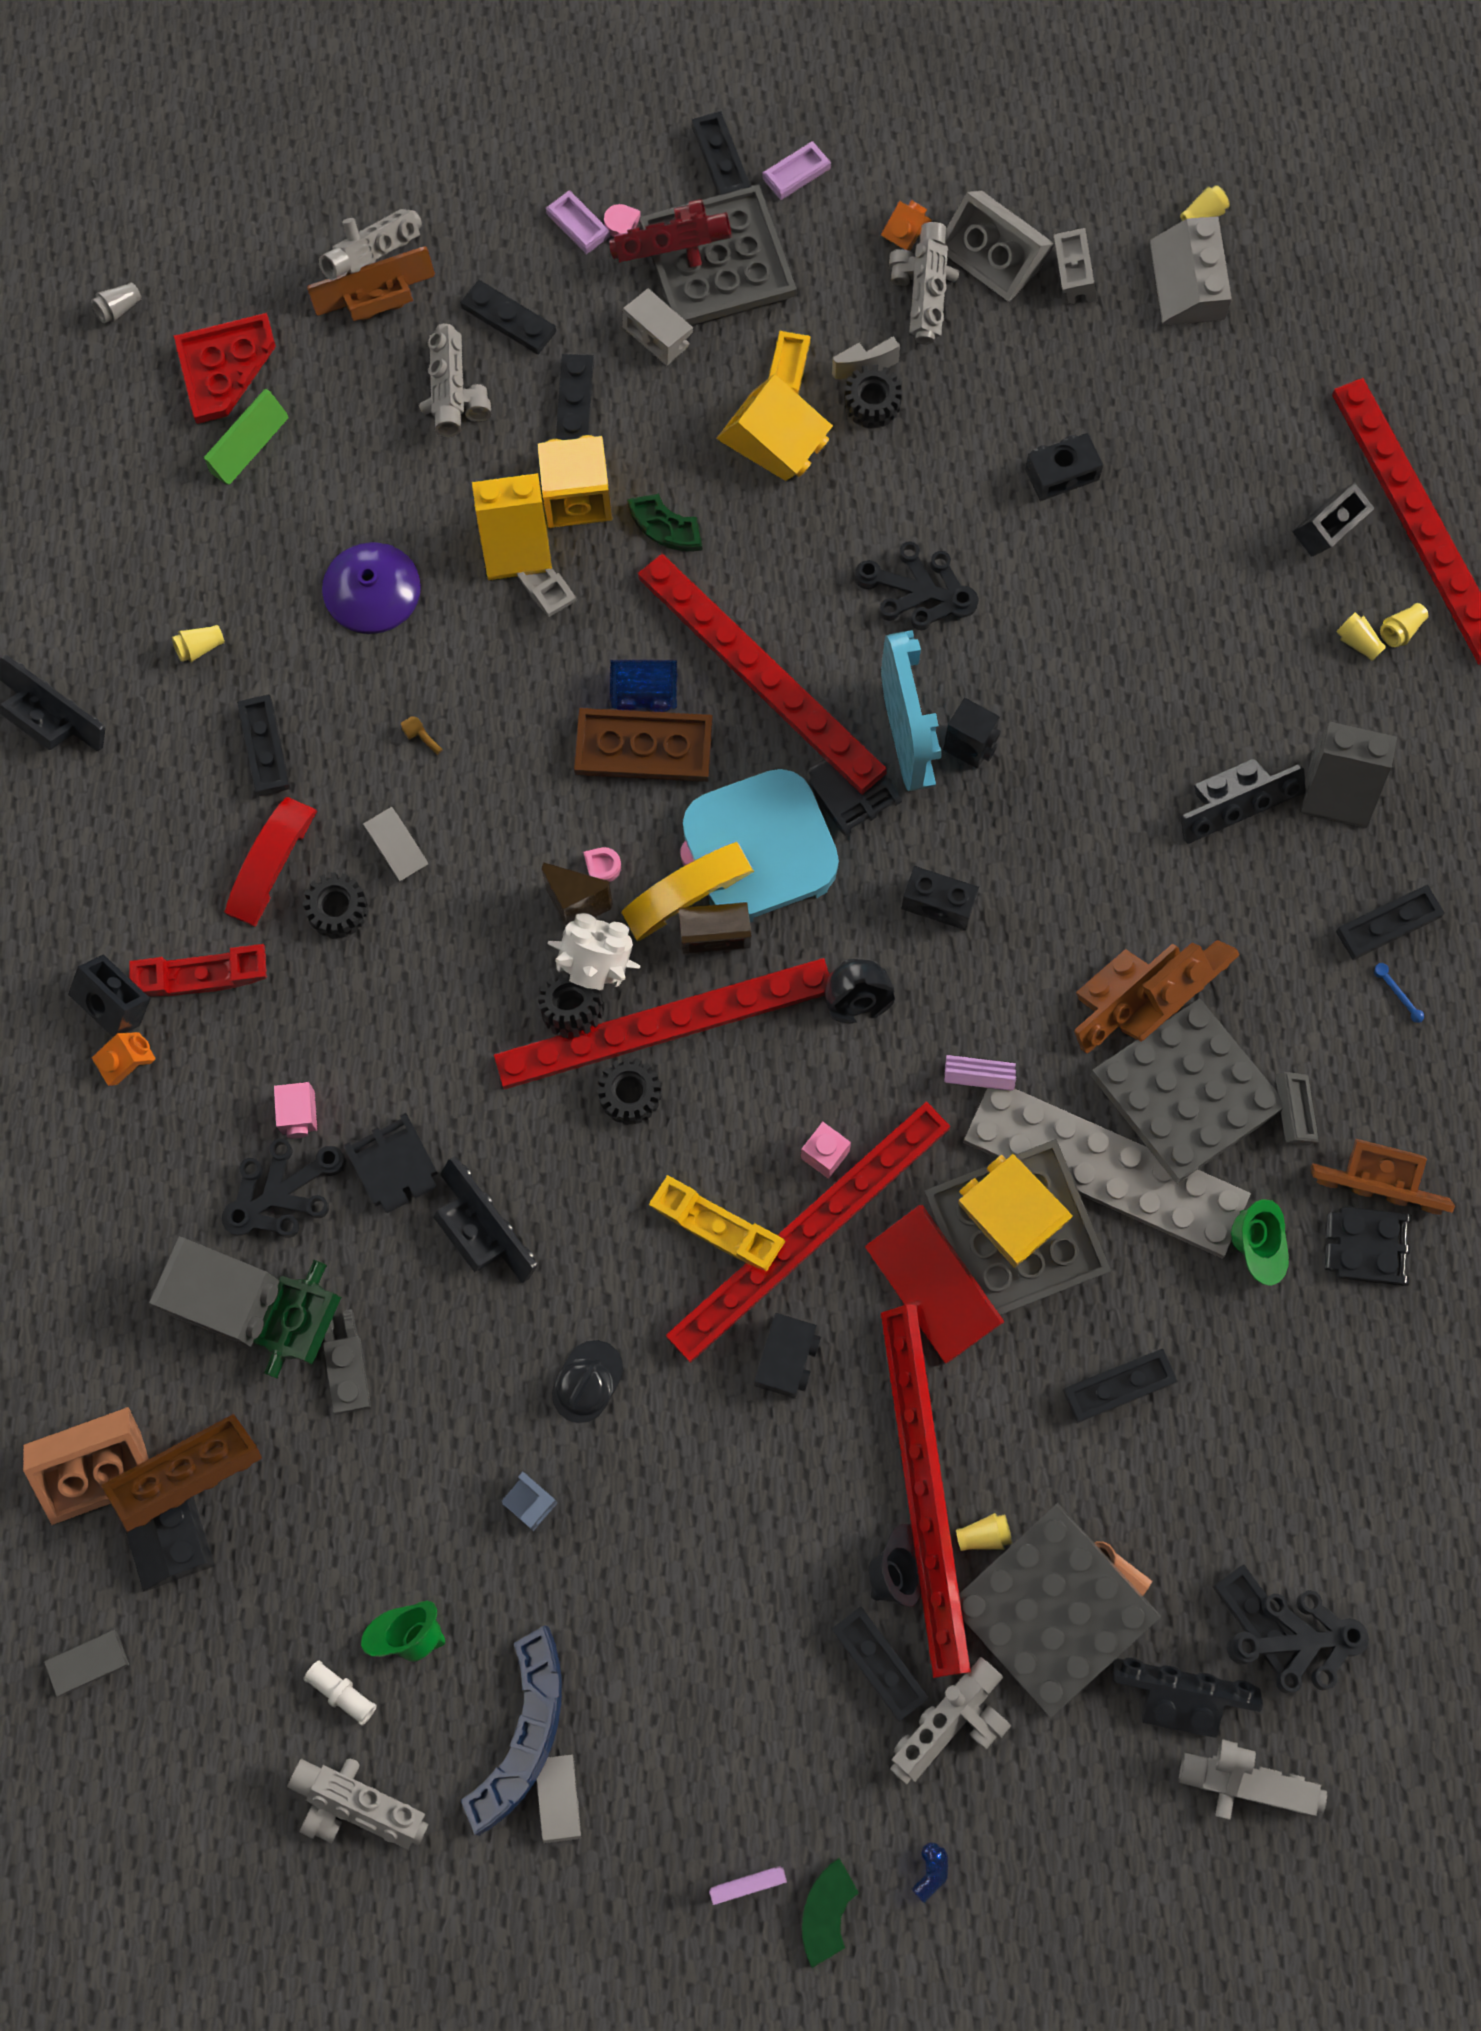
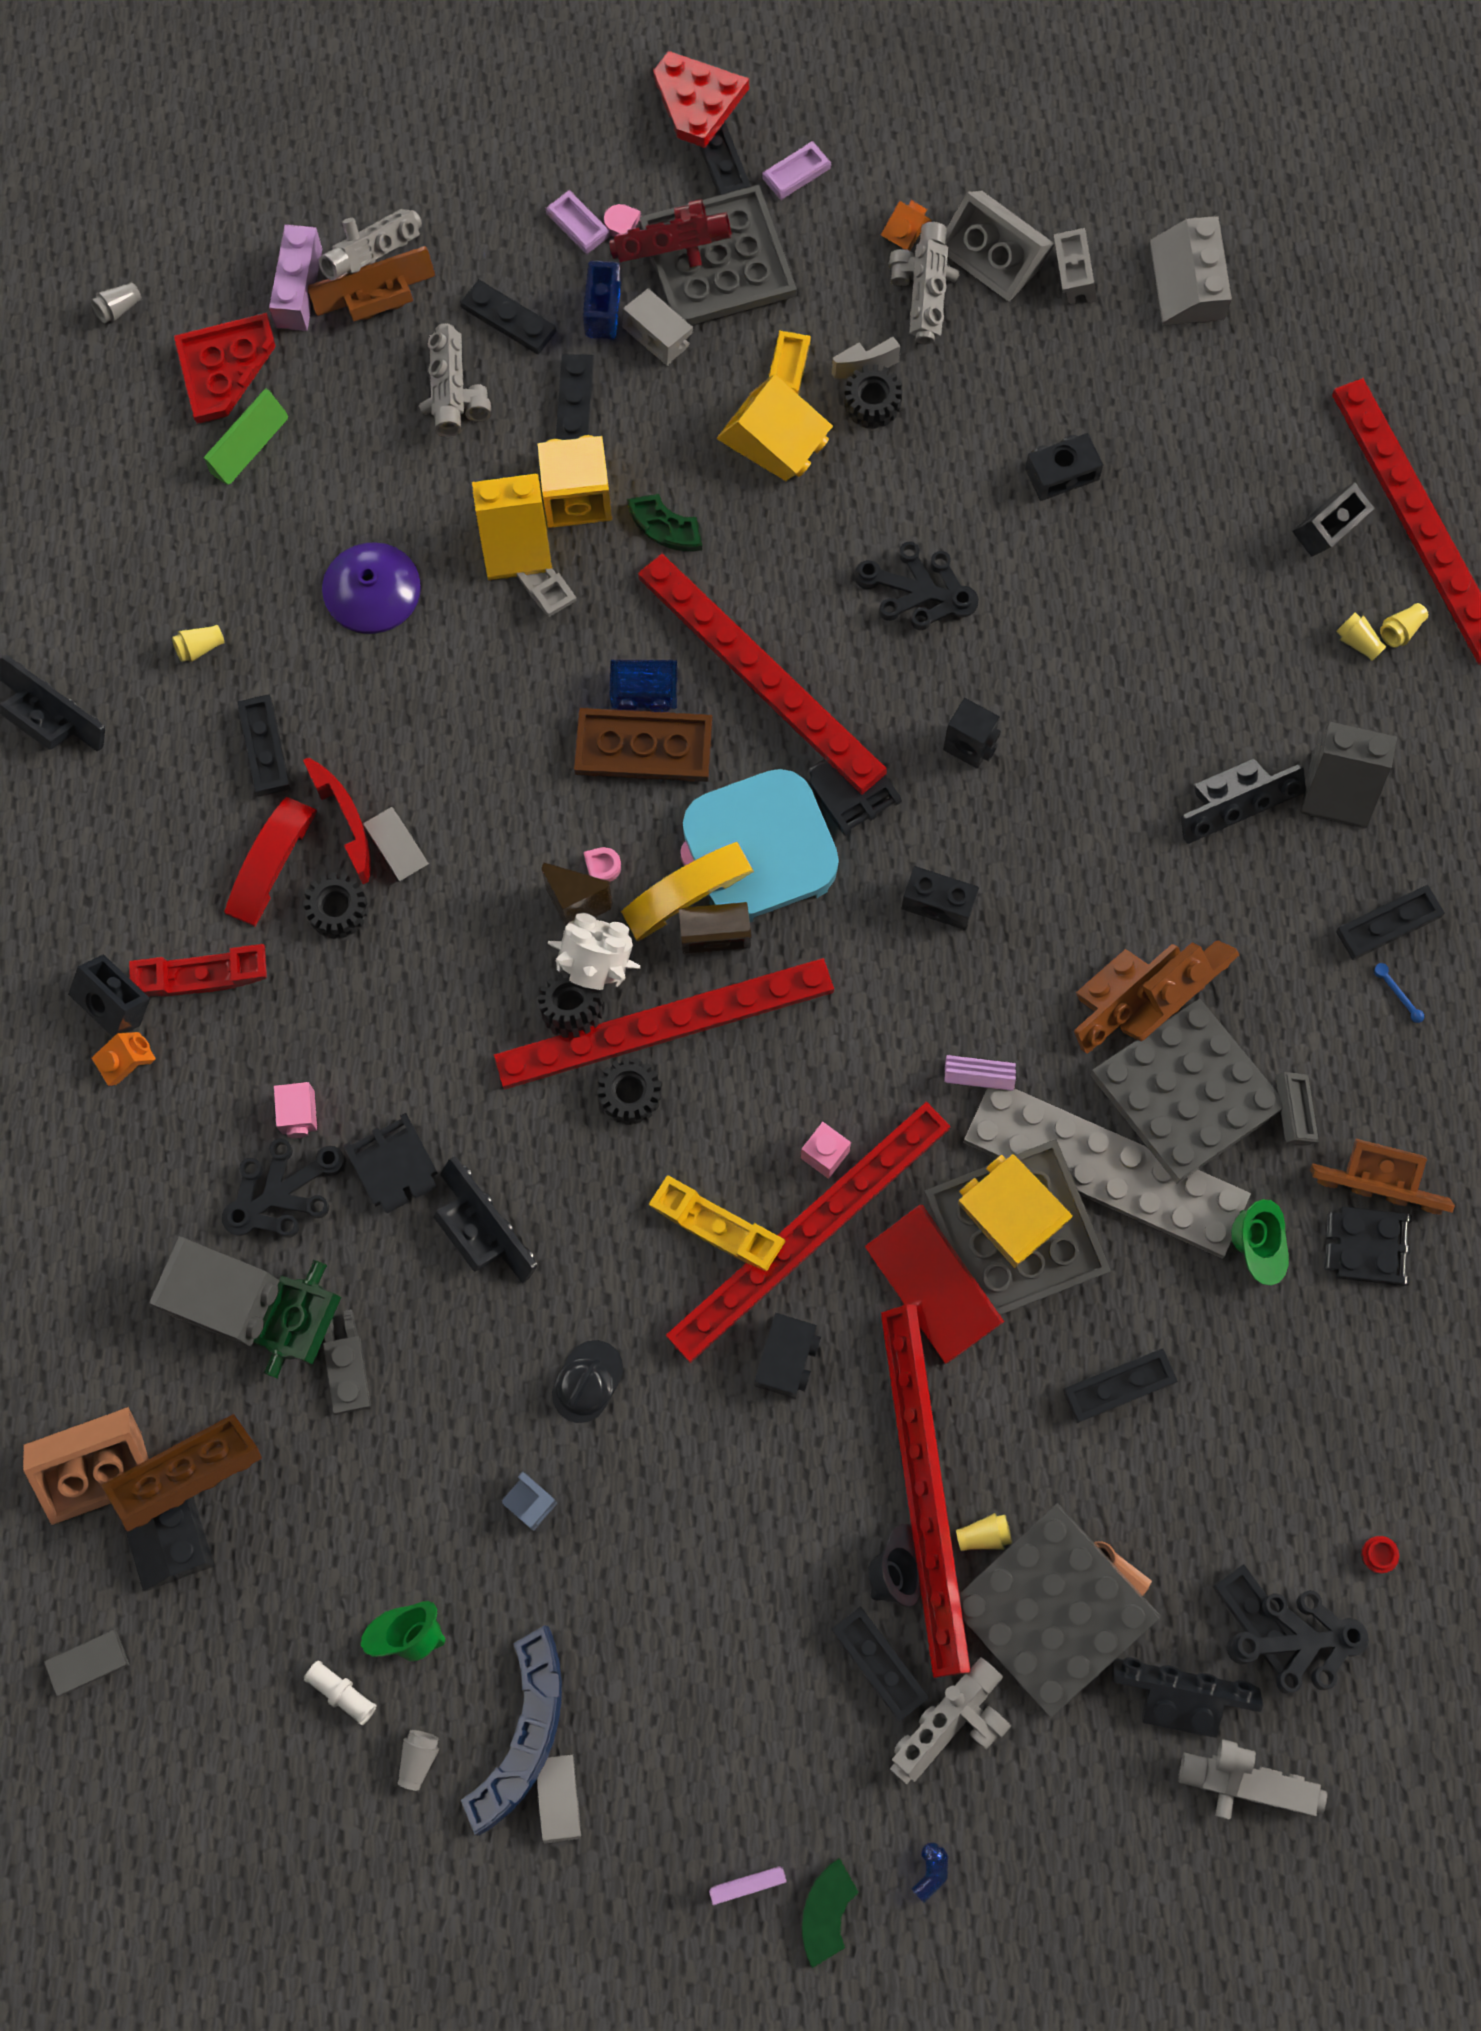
light grey piece [287,1759,429,1850] -> none
pearl gold hand [401,717,443,755] -> none
black cylinder [824,959,895,1024] -> none
medium azure tile [881,630,941,792] -> none
light yellow cone [1180,185,1230,221] -> none
none -> lavender brick [269,225,322,331]
none -> red slope [303,757,371,884]
none -> light grey cone [398,1730,439,1791]
none -> clear blue brick [583,261,622,339]
none -> plate [653,51,750,148]
none -> red plate [1361,1536,1399,1574]

